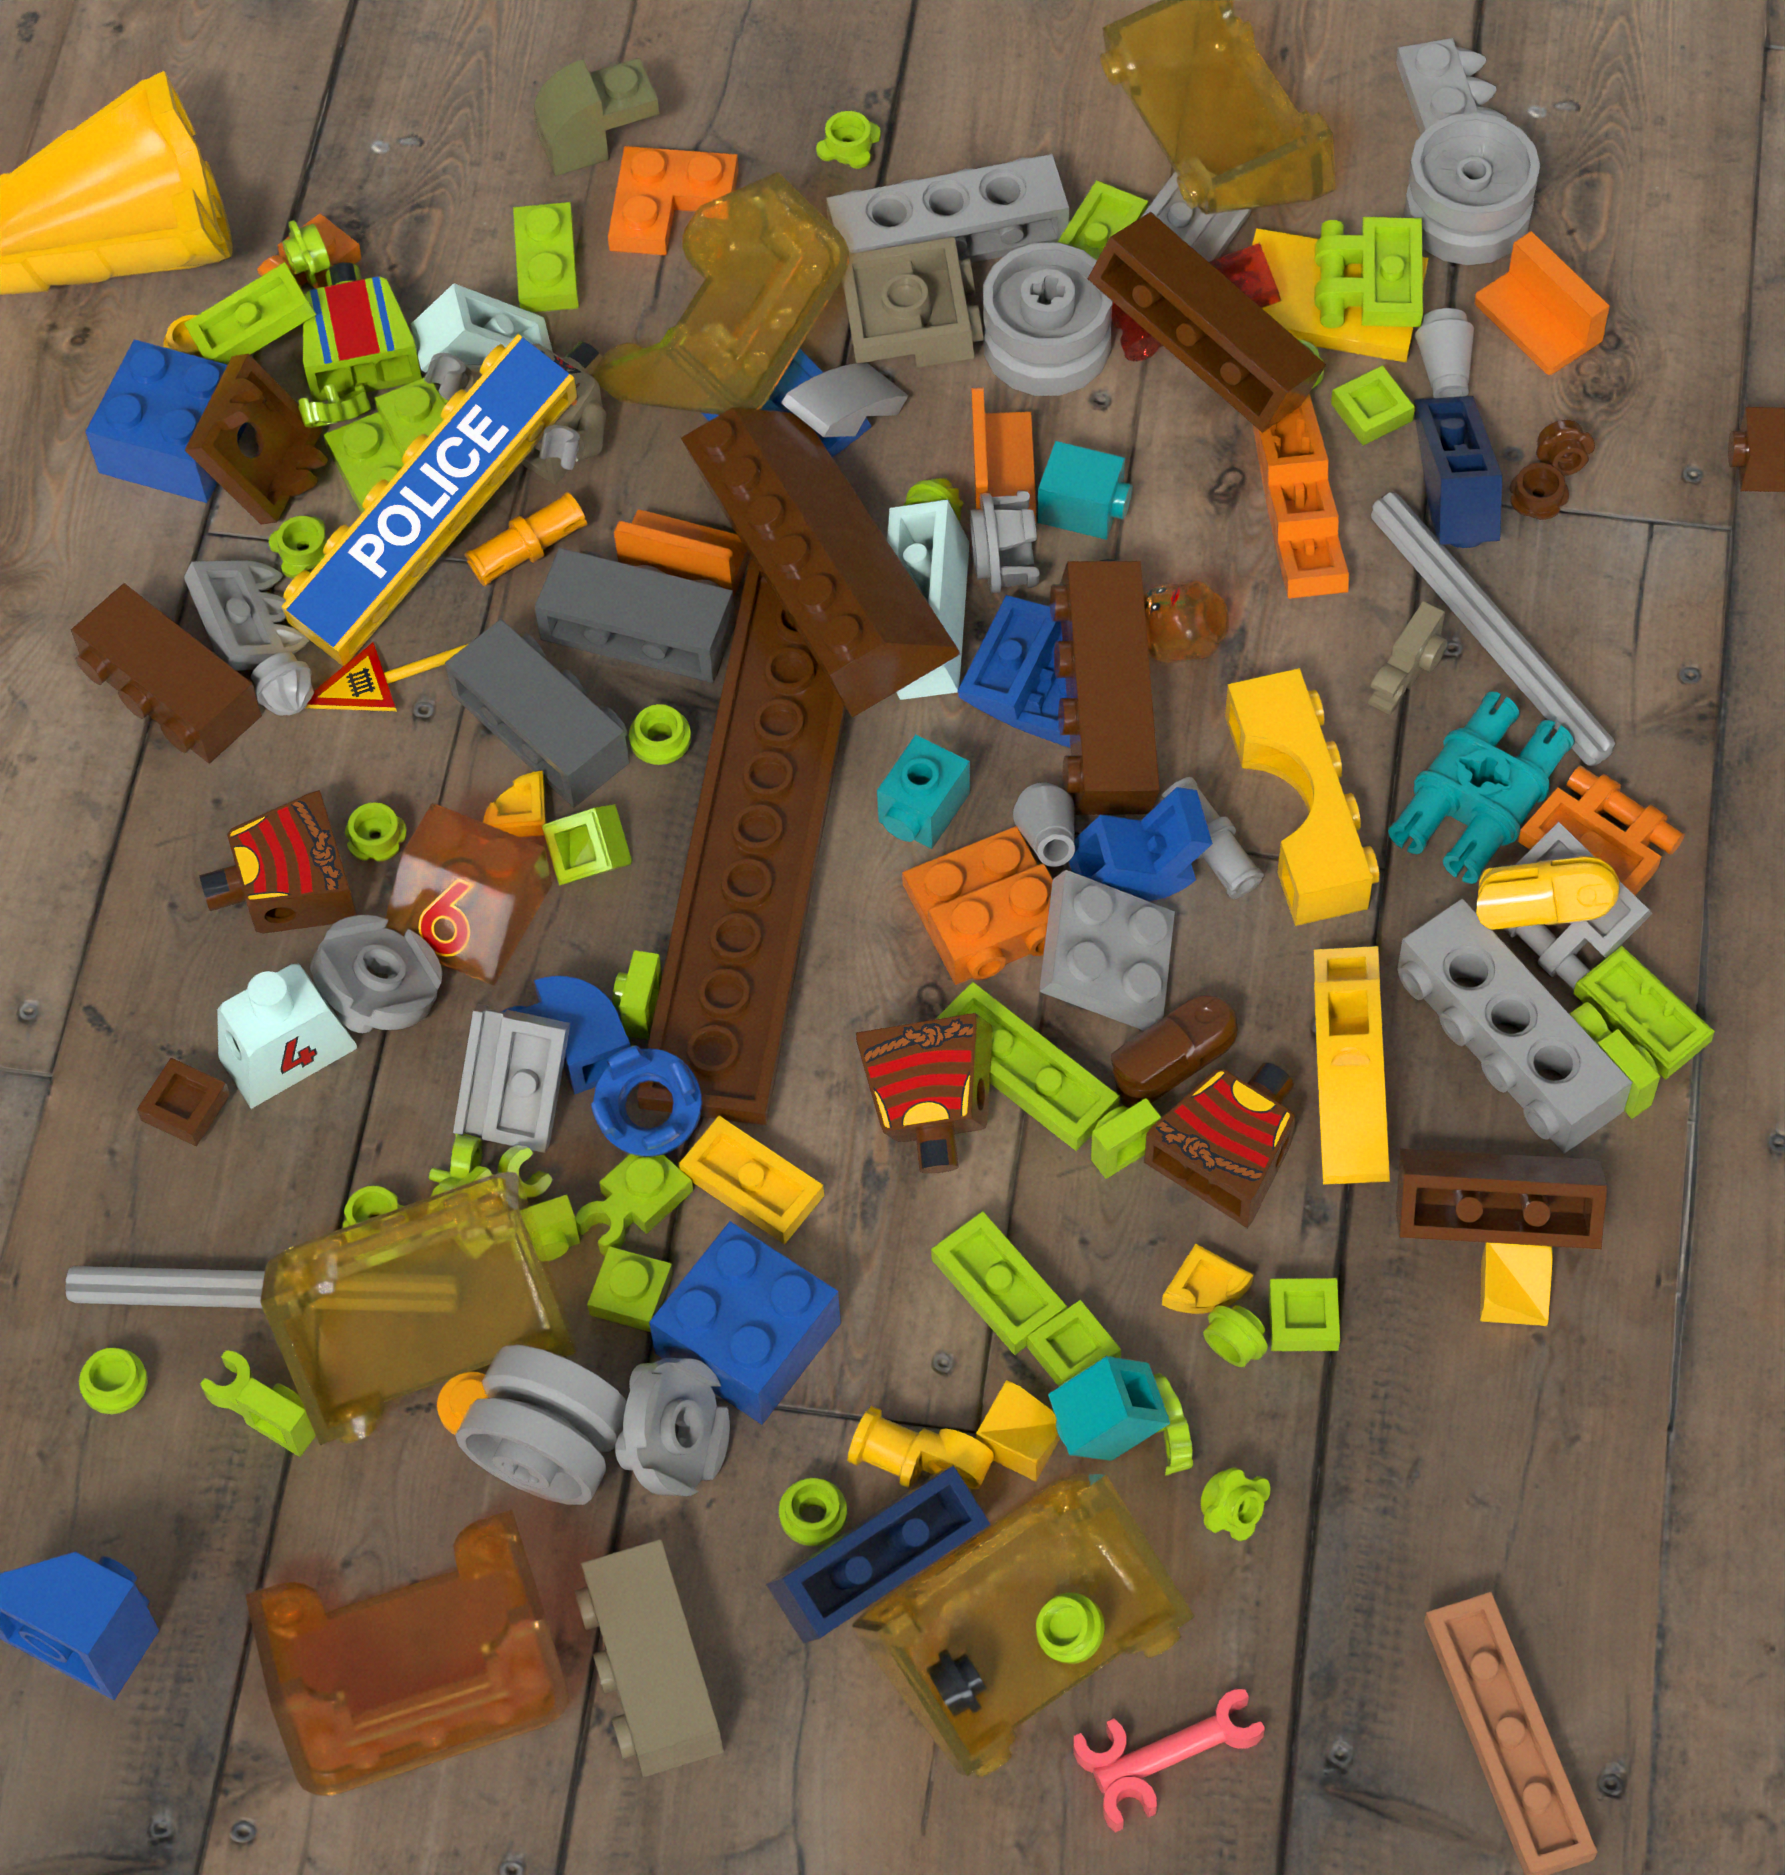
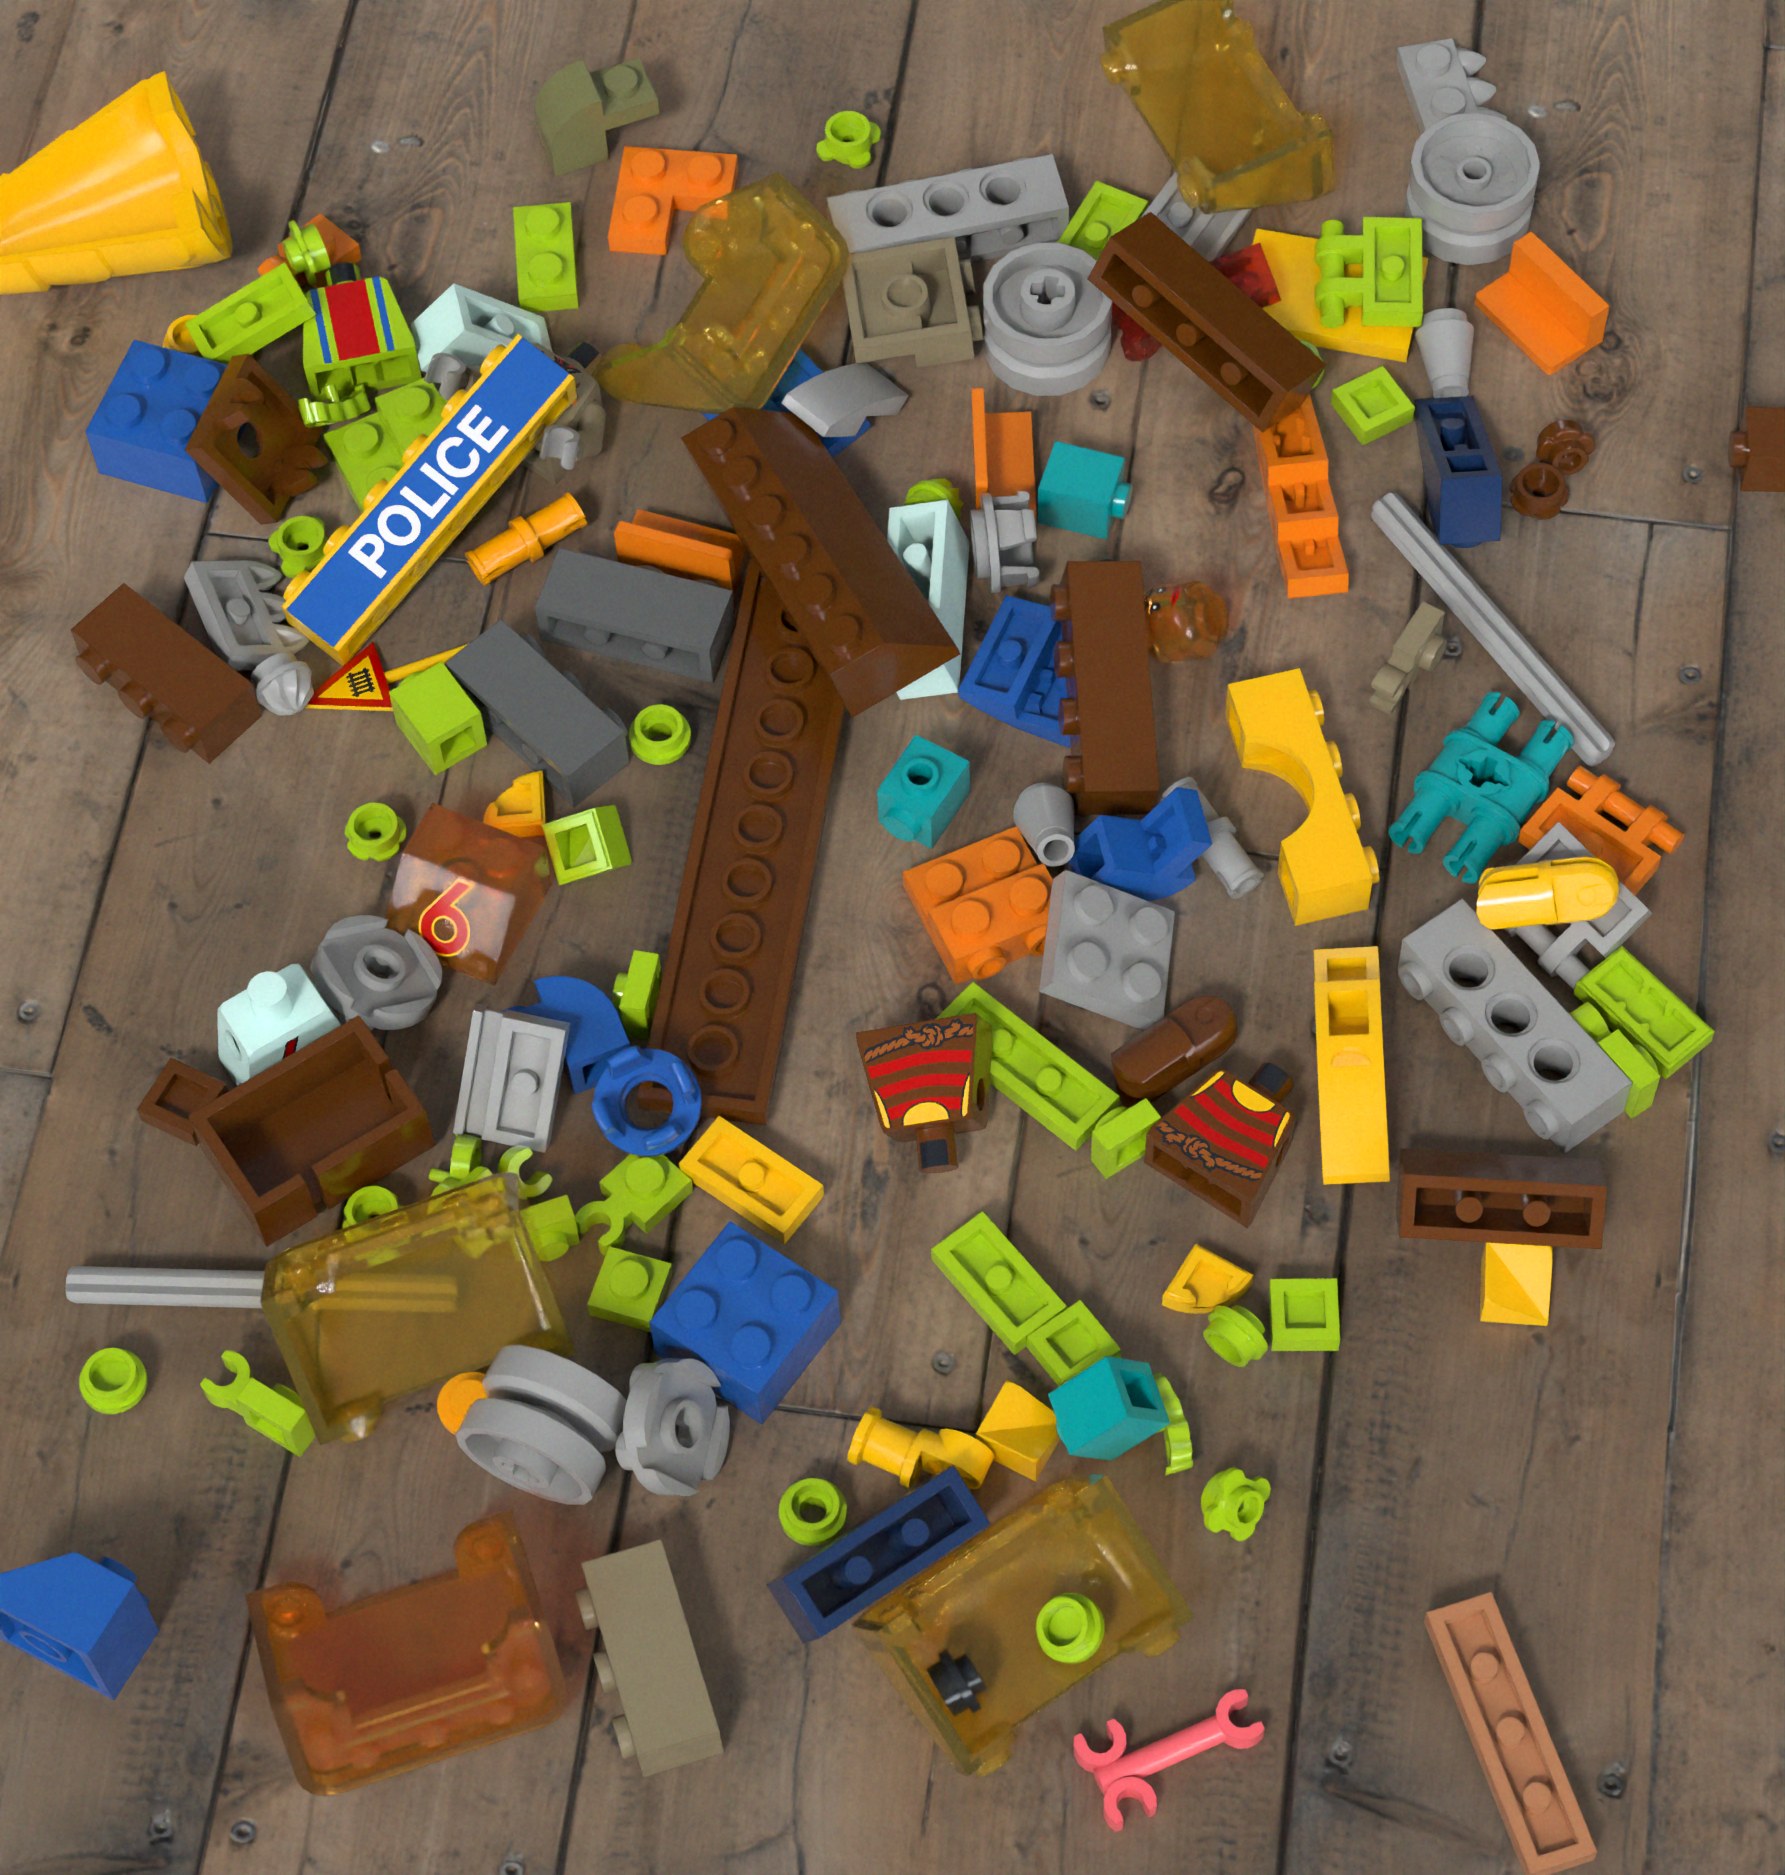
torso [199,790,357,934] -> none
none -> reddish brown piece [188,1015,435,1247]
none -> lime brick [389,661,487,776]

